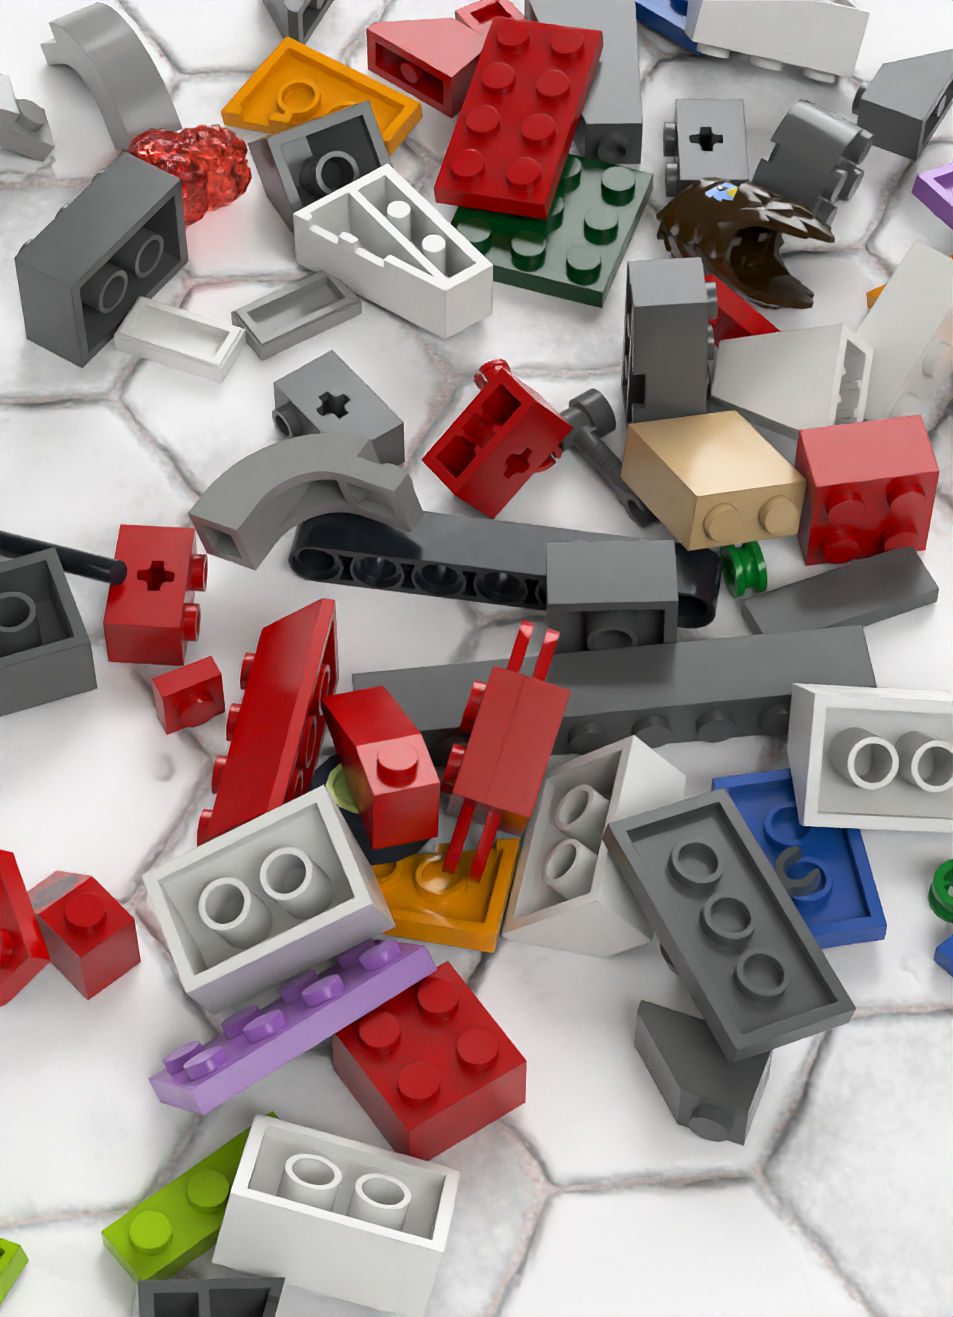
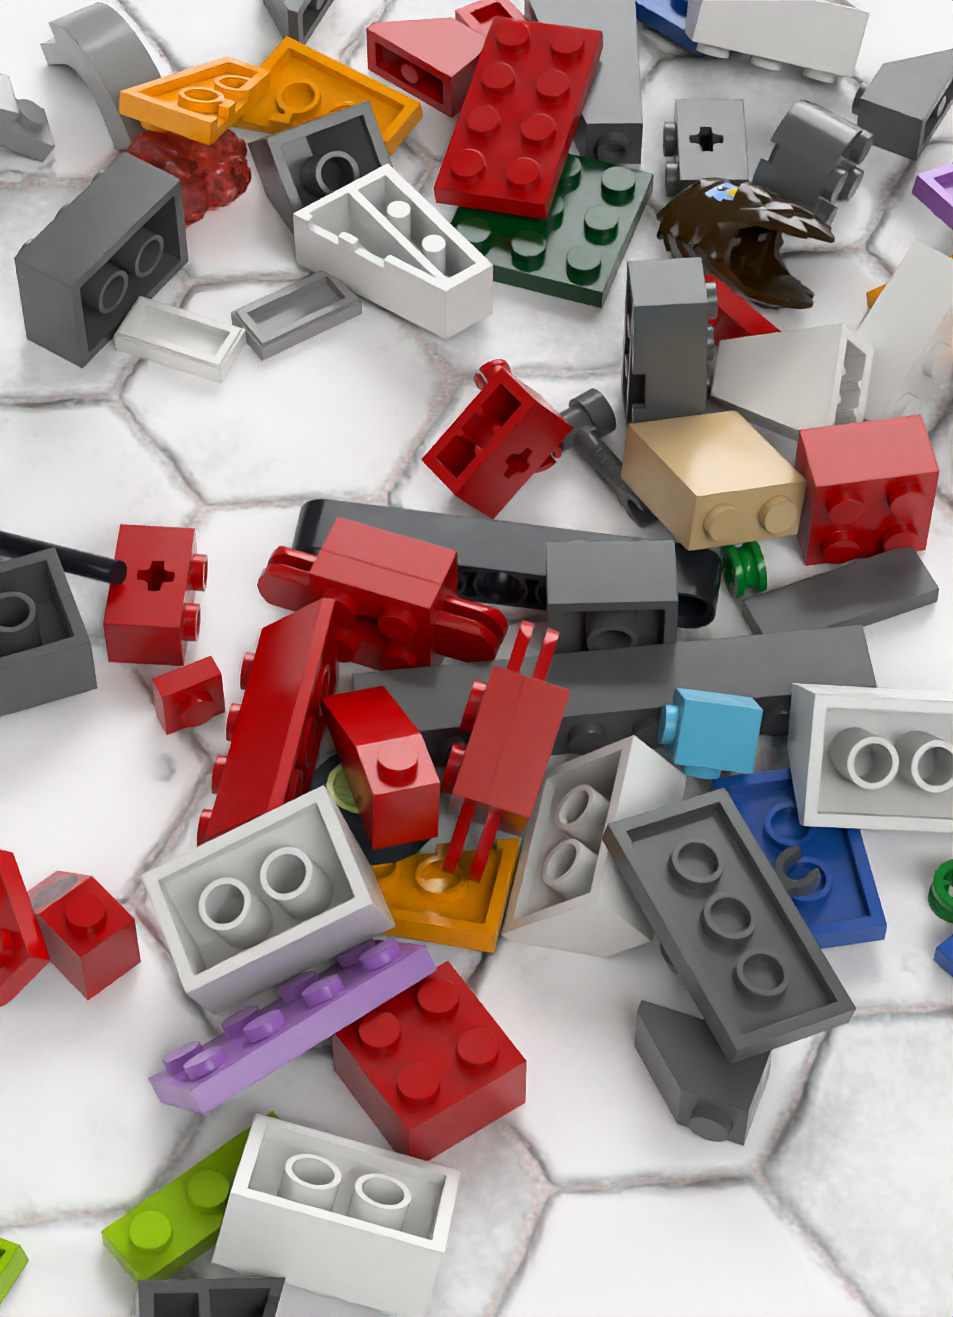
light grey arch [188,433,424,571] -> none
brick [272,350,405,466] -> none
none -> light orange wing [119,56,271,145]
none -> red brick [257,516,509,671]
none -> medium azure brick [658,687,763,779]

